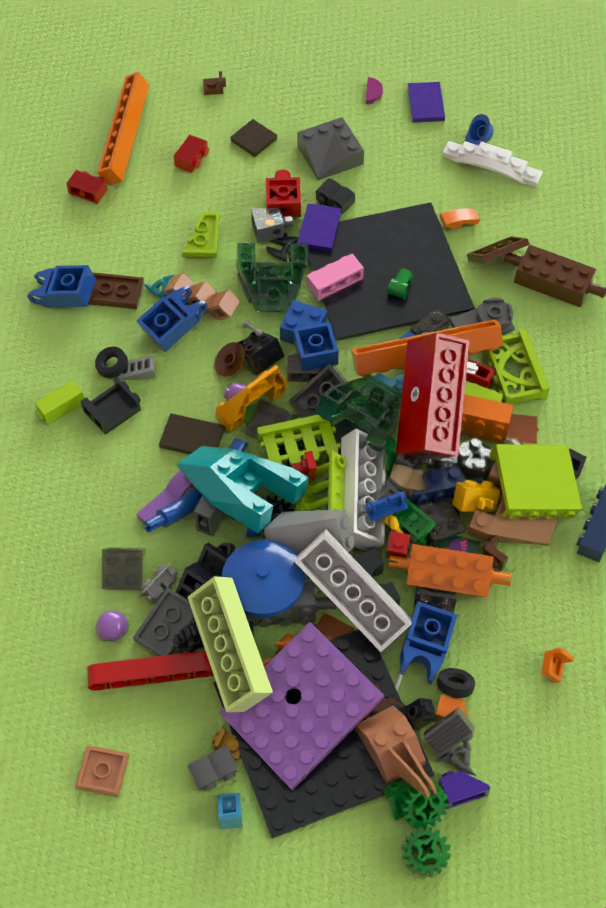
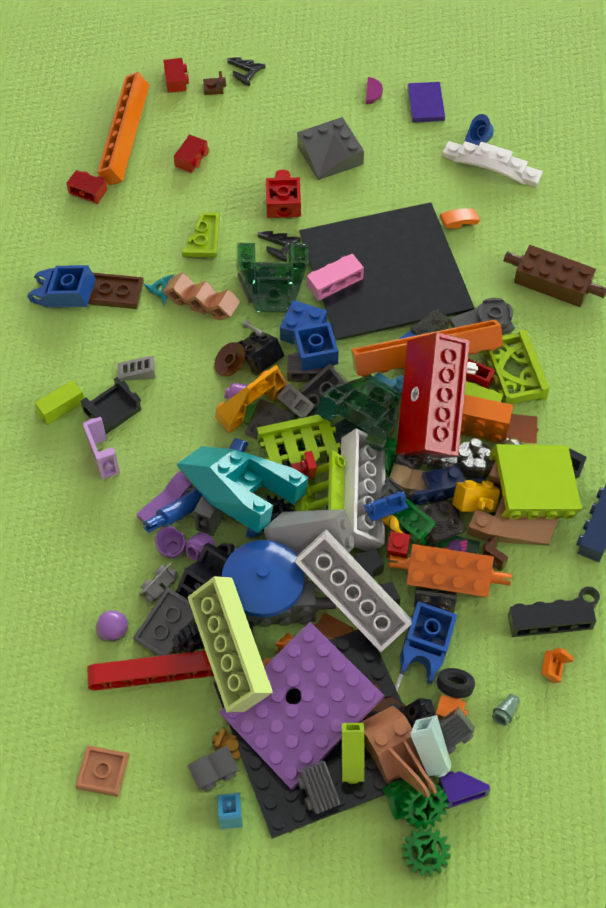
black tyre [95,346,128,378] -> none
clear smoke bracket [102,547,145,590] -> none
blue brick [136,285,208,352] -> none
dark brown tile [159,413,225,454] -> none
dark brown tile [230,119,277,157] -> none
dark grey torso [251,208,293,243] -> none
dark purple tile [297,203,342,252] -> none
black brick [316,178,355,214] -> none
green piece [387,268,413,299] -> none
dark grey piece [435,741,477,776] -> none
reddish brown tile [467,236,530,263] -> none
none -> lavender panel [83,417,120,479]
none -> medium lavender hair [155,526,186,559]
none -> red brick [163,58,189,93]
none -> medium lavender head [186,532,215,561]
none -> black piece [227,57,266,86]
none -> light grey slope [277,383,316,418]
none -> dark grey brick [296,760,341,814]
none -> lime brick [341,723,364,784]
none -> light aqua slope [410,715,452,777]
none -> sand green cone [492,694,520,726]
none -> black hinge [508,586,600,637]

